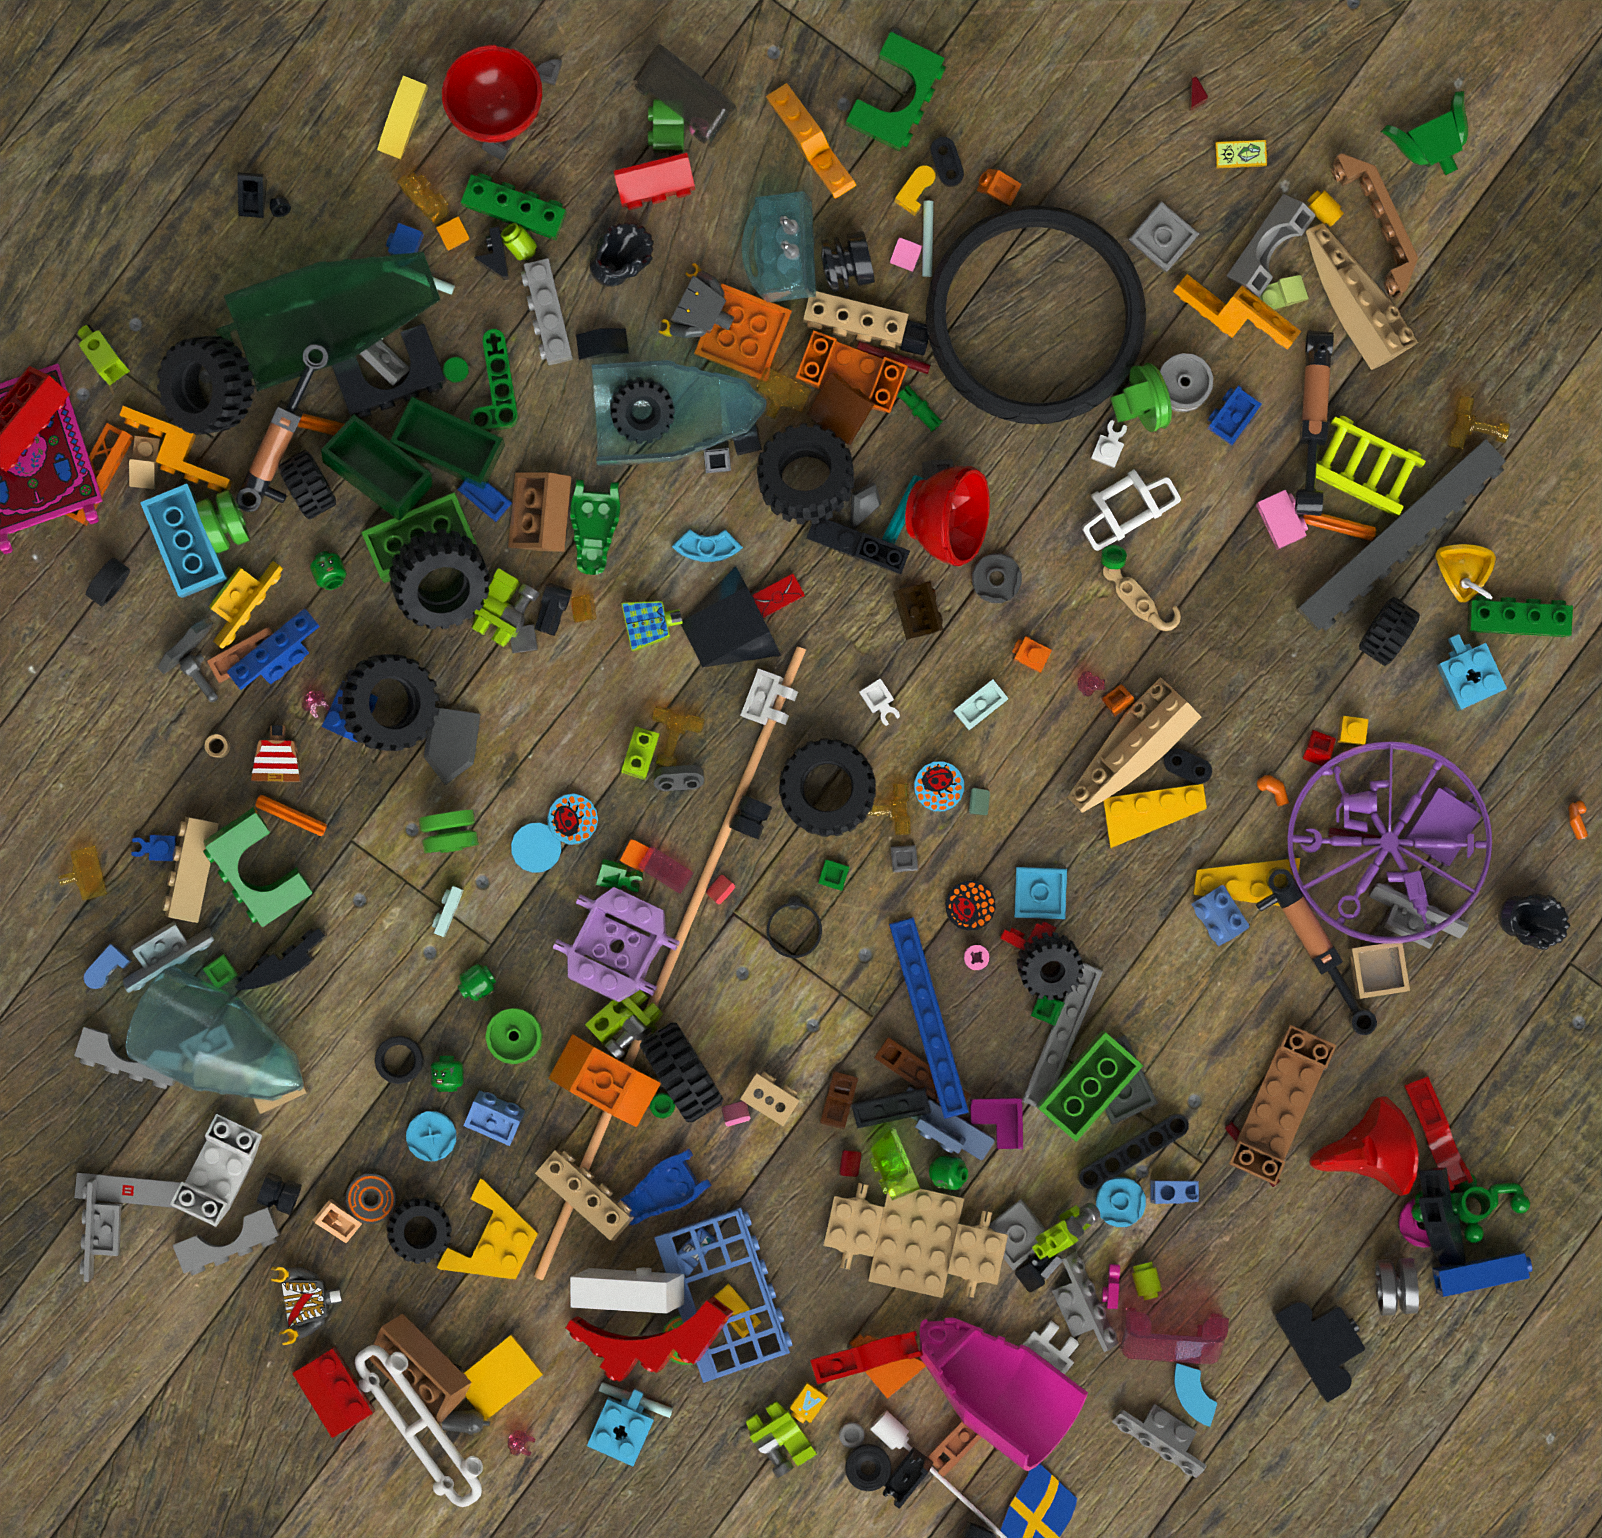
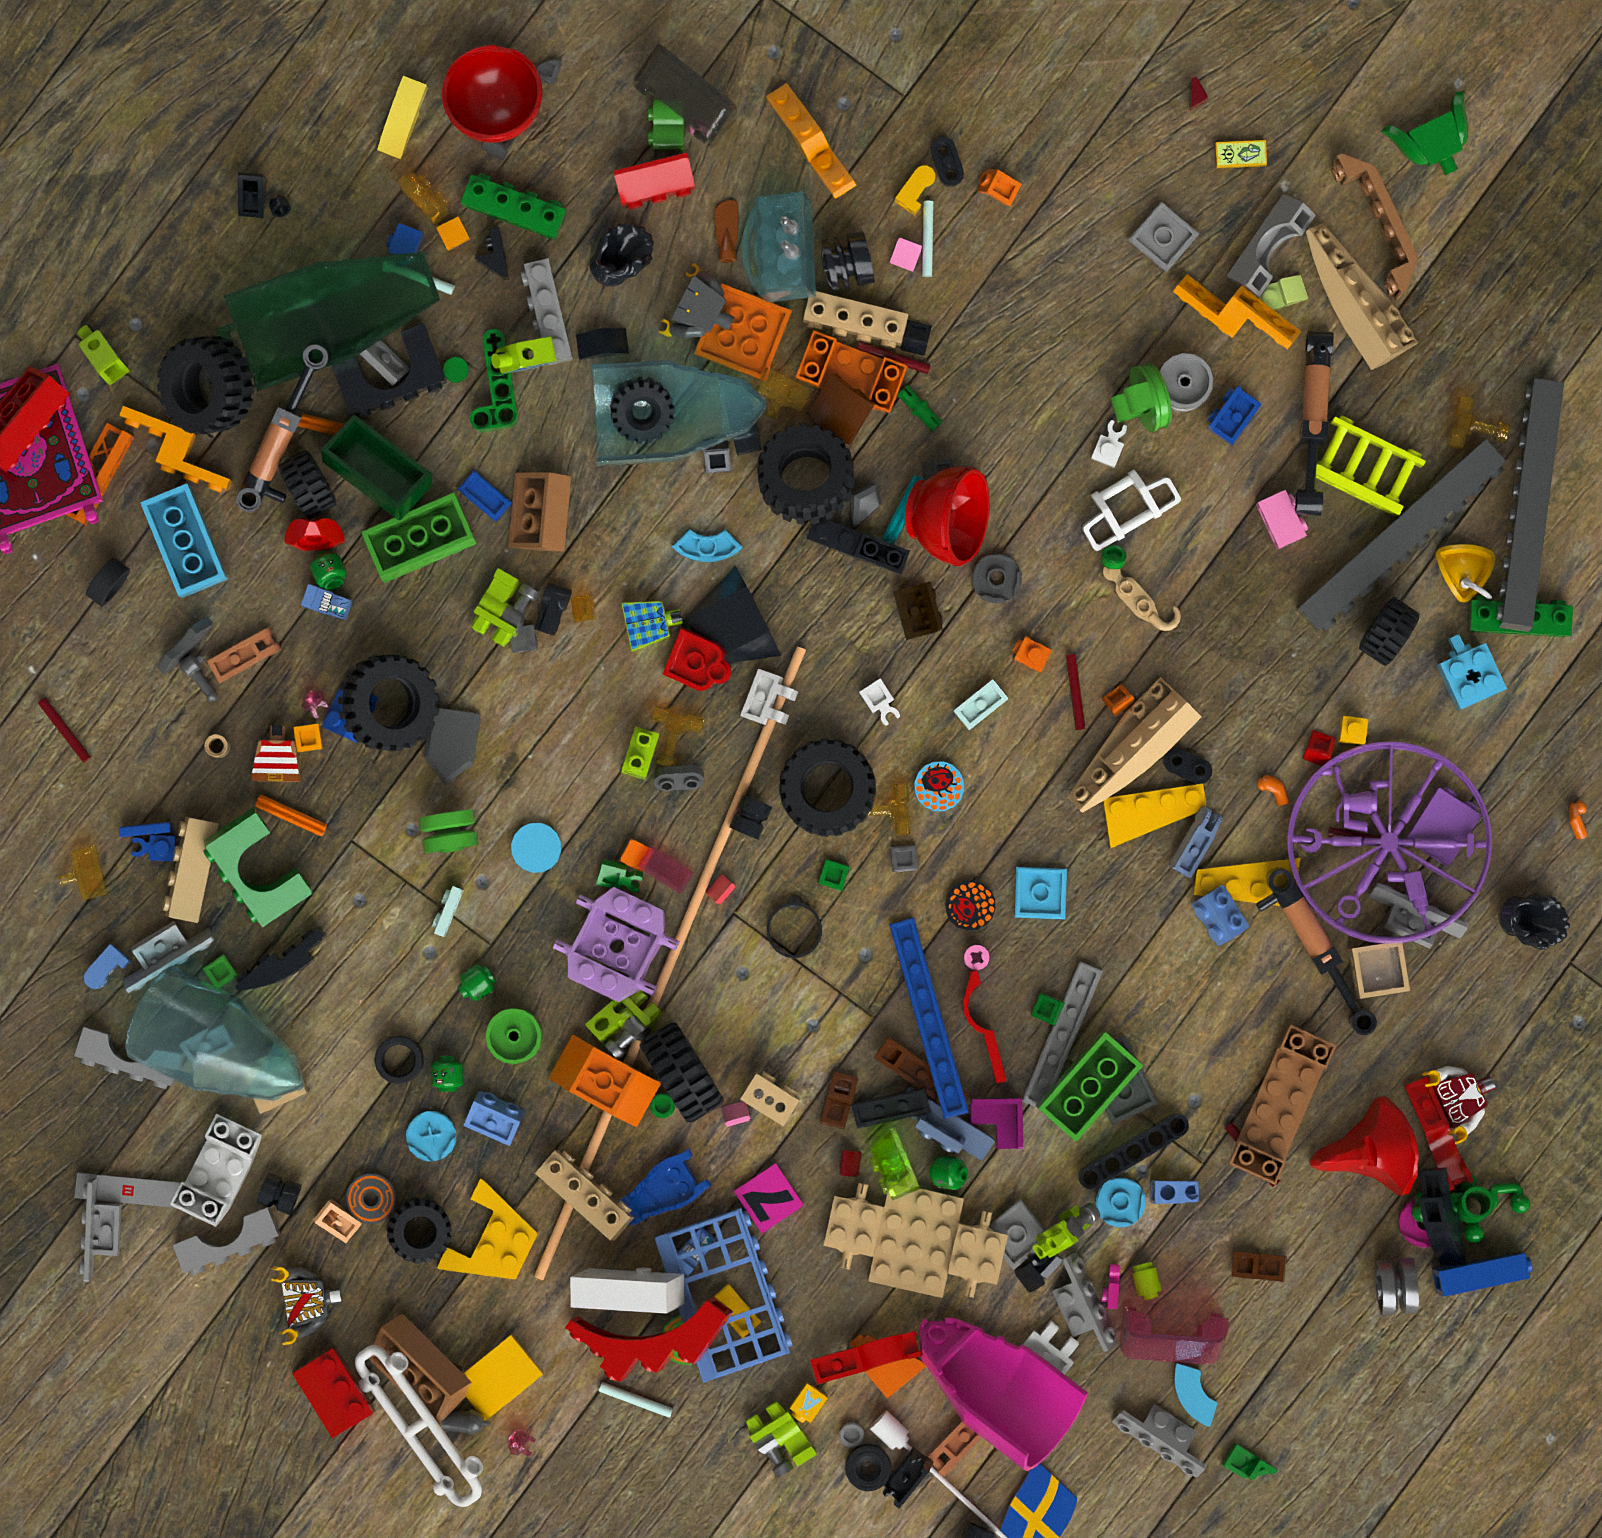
tan slope [129,436,161,490] -> none
bright green wheel [196,489,250,554] -> none
yellow bracket [209,561,283,649] -> none
blue bracket [227,609,320,690] -> none
black tyre [389,529,490,629] -> none
dark green piece [390,397,505,490] -> none
lime brick [501,223,537,260] -> none
tile [547,794,598,845] -> none
green animal [570,479,621,575] -> none
medium azure hinge [587,1388,655,1466] -> none
red tile [752,574,805,618] -> none
green arch [846,31,947,152] -> none
black tyre [926,205,1146,424] -> none
sand green slope [968,788,990,815] -> none
red slope [999,921,1059,950] -> none
black tyre [1017,932,1084,1000] -> none
clear pink plate [1078,671,1105,697] -> none
black brick [1272,1301,1365,1403] -> none
orange axle [1303,513,1376,541] -> none
yellow brick [1307,190,1344,227] -> none
none -> dark red bar [38,697,91,763]
none -> blue tile [119,822,173,838]
none -> red hat [284,518,345,551]
none -> light orange plate [293,723,323,753]
none -> medium blue leg [301,584,353,620]
none -> lime torso [491,336,557,374]
none -> red plate [663,627,732,691]
none -> dark orange piece [715,200,739,263]
none -> dark pink tile [734,1163,804,1233]
none -> red piece [962,970,1006,1083]
none -> dark red bar [1066,654,1086,730]
none -> sand blue hinge [1168,806,1223,878]
none -> green slope [1221,1442,1278,1480]
none -> reddish brown slope [1232,1251,1287,1282]
none -> torso [1422,1066,1496,1144]
none -> dark grey brick [1496,378,1564,632]

